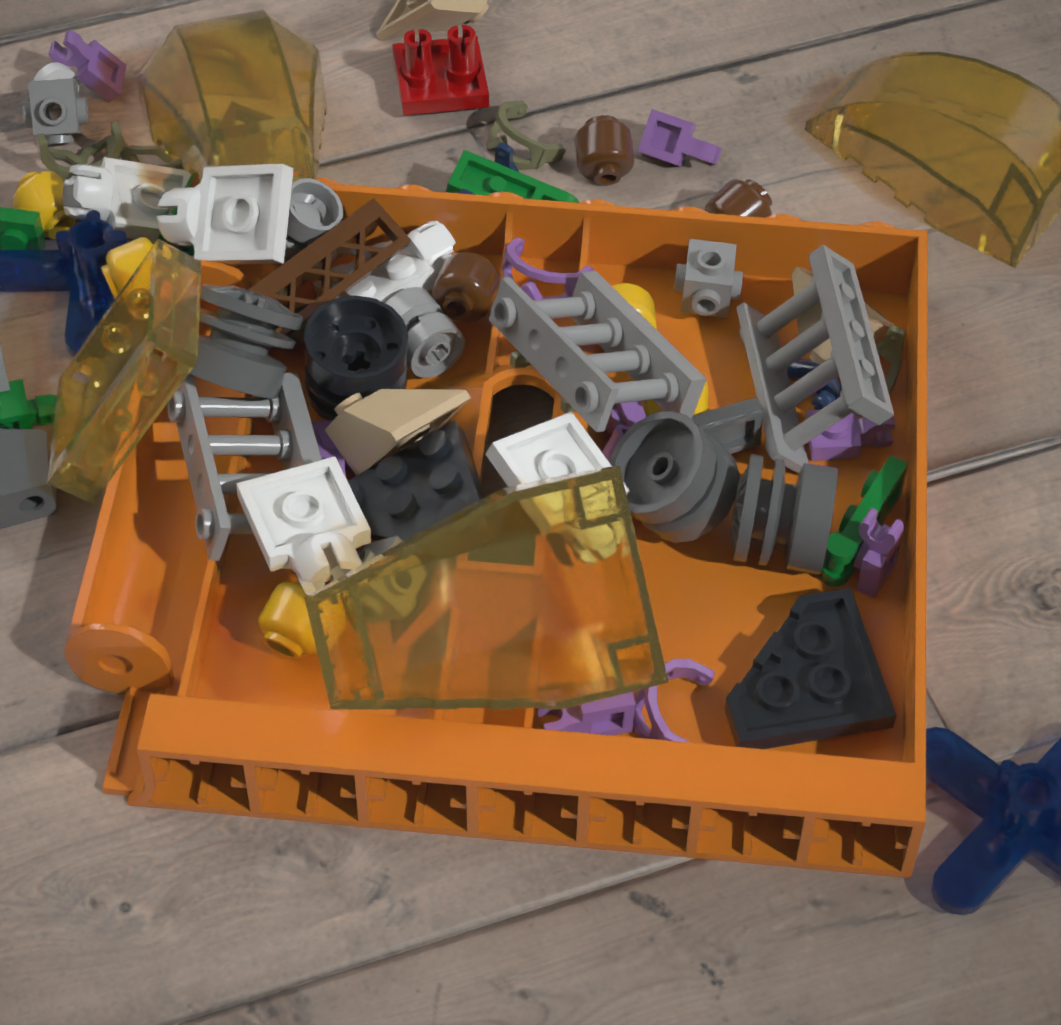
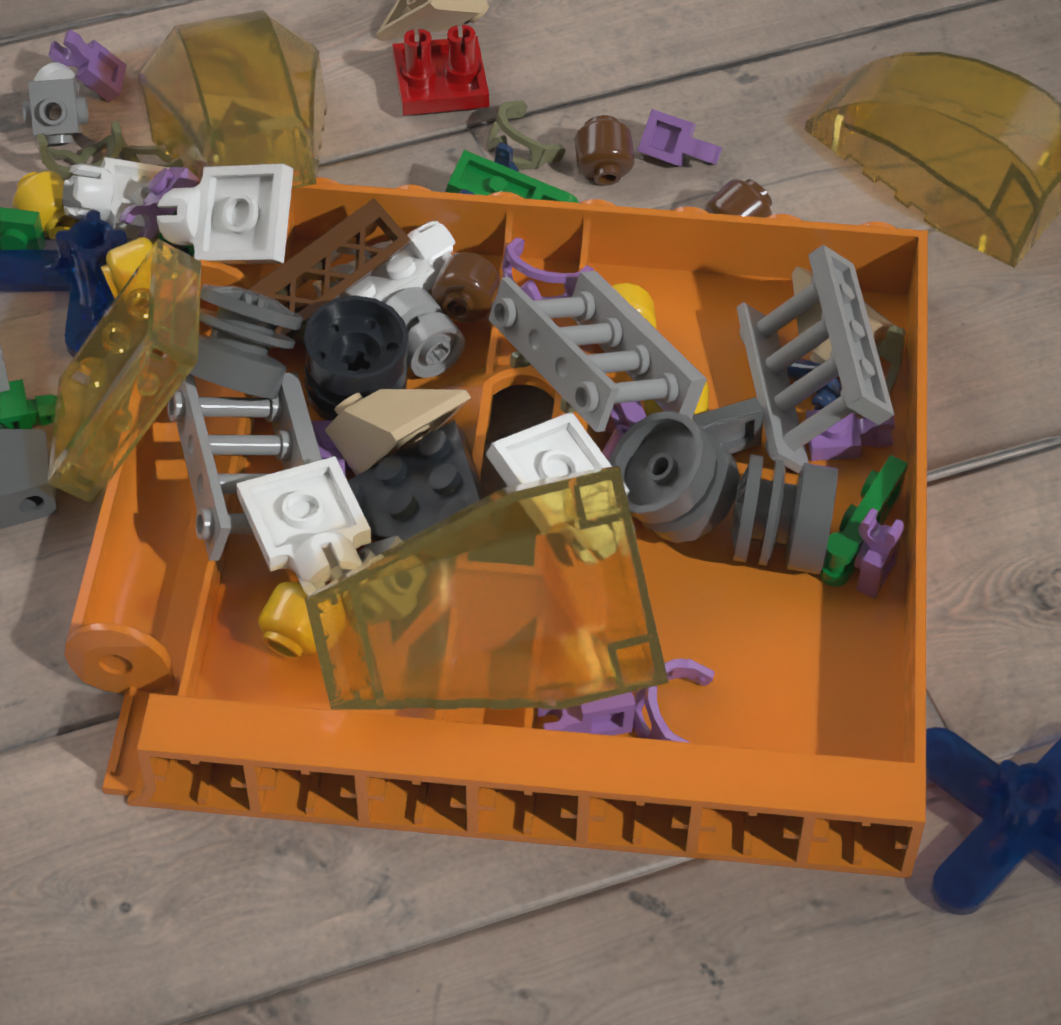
light grey wheel [284,178,343,263] -> none
light grey brick [674,239,743,318] -> none
black plate [724,588,897,749] -> none
none -> medium lavender plate [119,167,200,239]

